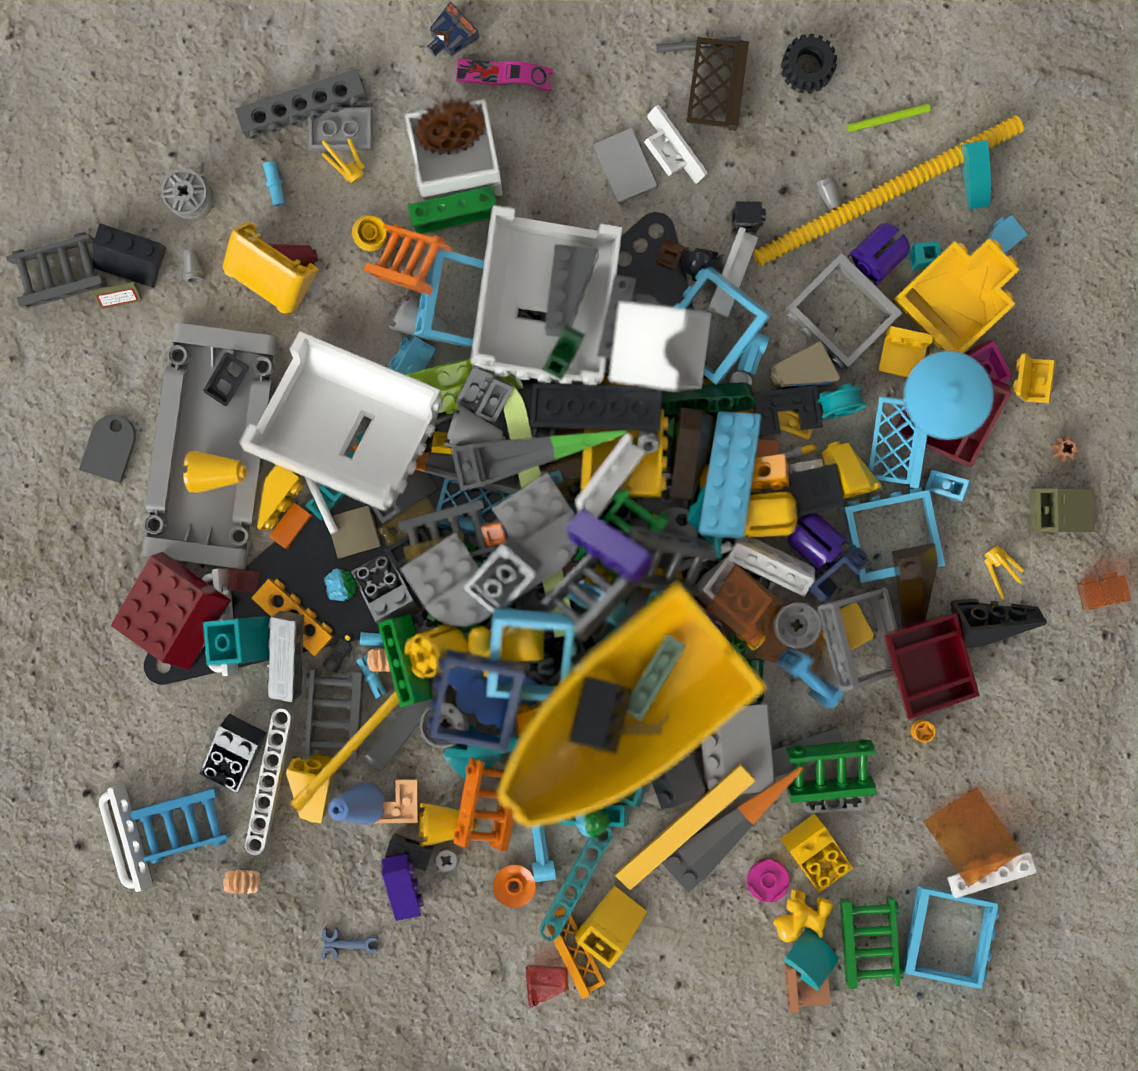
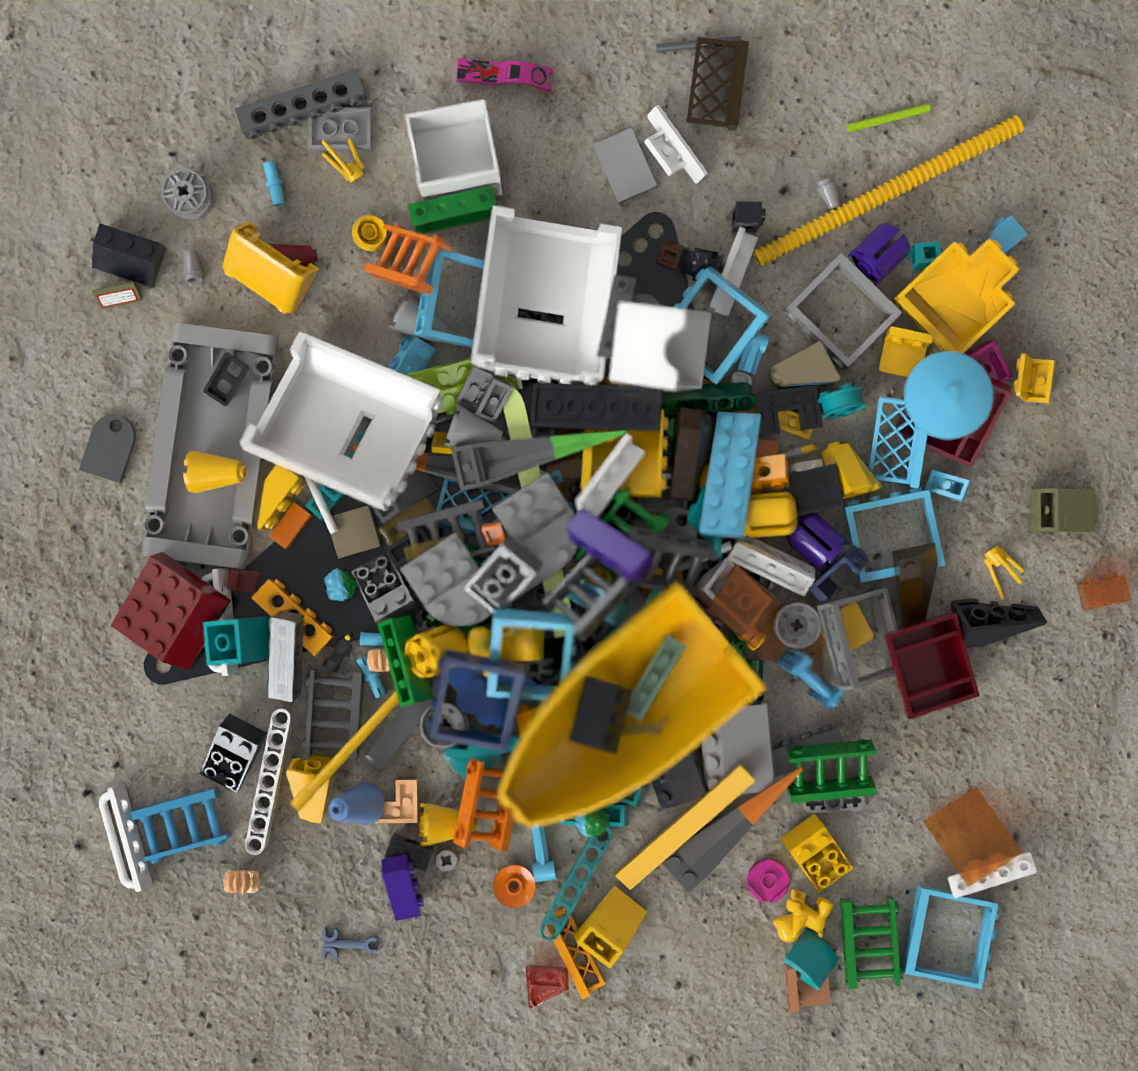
dark grey fence [6,233,107,309] -> none
reddish brown gear [415,98,486,155] -> none
torso [427,2,480,56] -> none
dark green brick [542,325,585,380] -> none
dark grey wedge [545,244,599,337] -> none
light grey cone [638,431,660,453] -> none
black tyre [781,33,837,94] -> none
light orange wheel [910,719,936,743] -> none
teal slope [961,140,991,210] -> none
nougat gear [1051,435,1080,462] -> none

